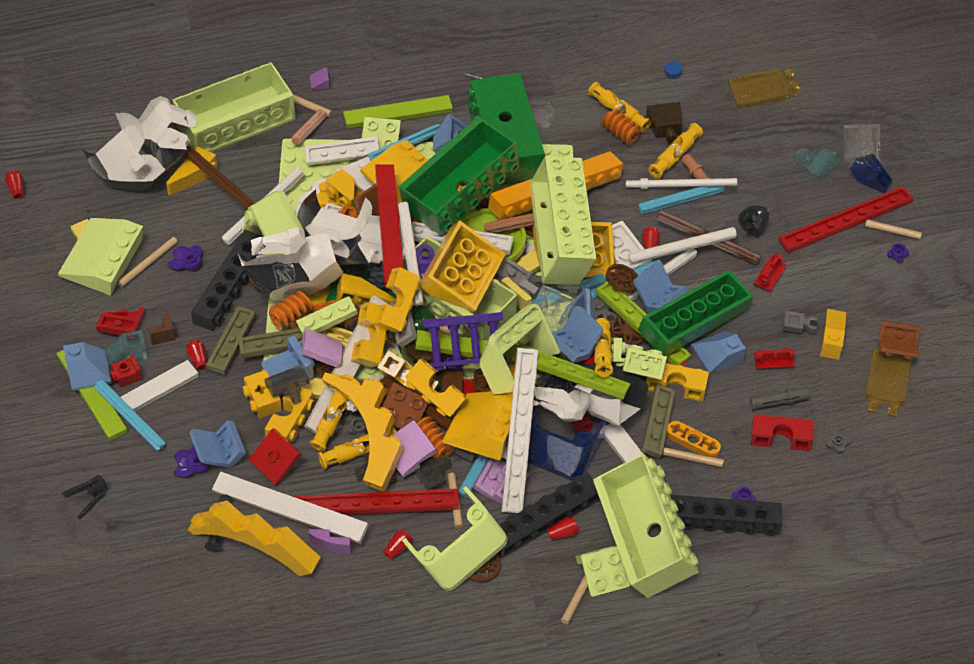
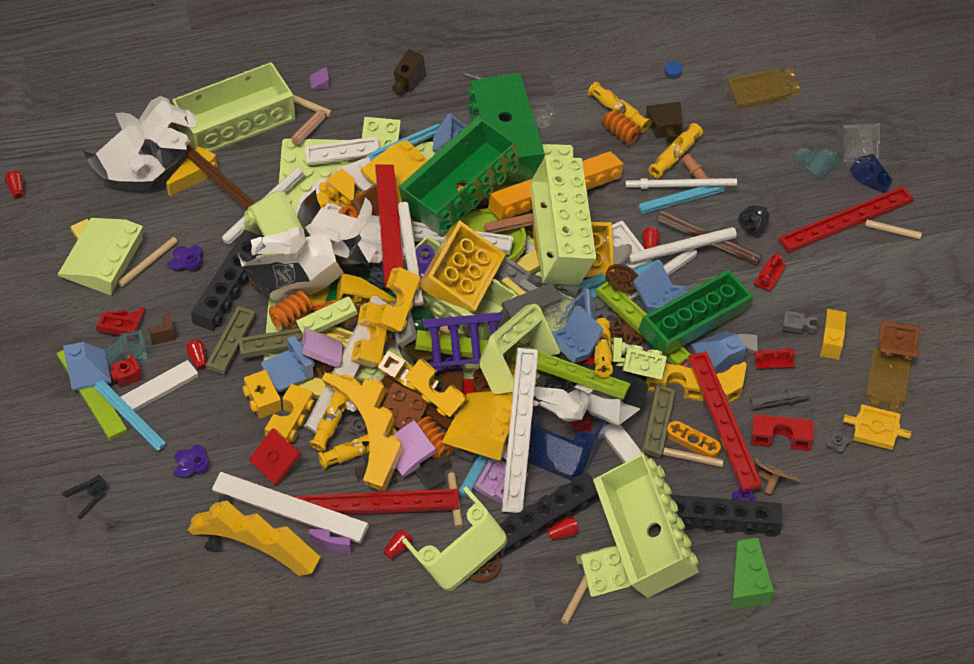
medium blue bracket [189,420,246,468] -> none
clear smoke hinge [264,365,309,405] -> none
lime tile [343,95,453,129] -> none
dark purple plate [887,243,909,262] -> none
none -> dark brown torso [392,49,426,94]
none -> dark grey tile [501,282,562,320]
none -> light grey tile [613,244,632,265]
none -> red tile [688,351,762,493]
none -> yellow slope [717,362,747,404]
none -> bright green wedge [730,538,774,610]
none -> light grey tile [738,334,758,354]
none -> medium nougat shield [755,459,800,495]
none -> yellow plate [843,405,912,450]

